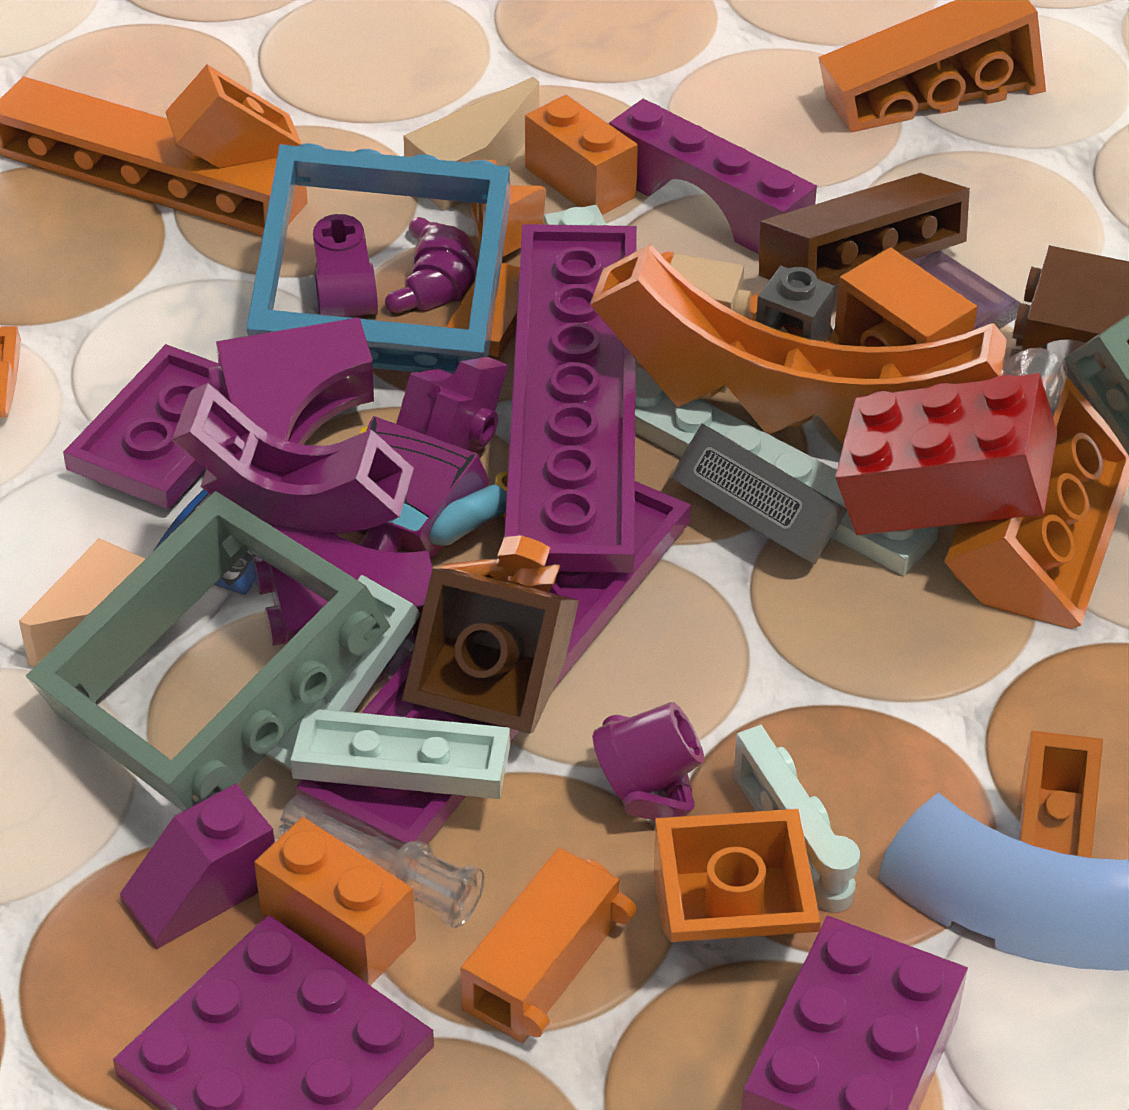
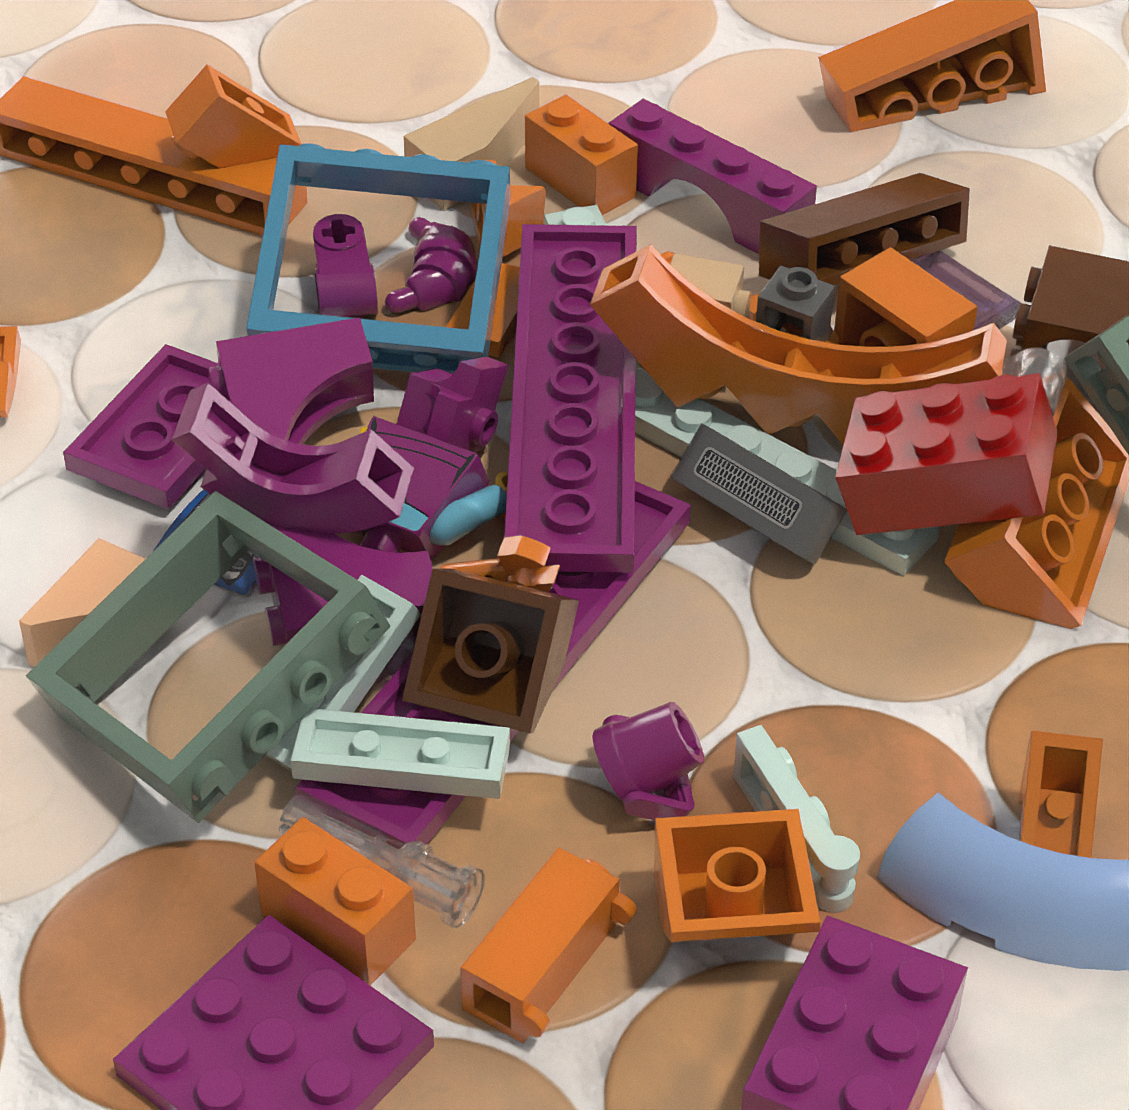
magenta slope [120,783,275,949] -> none

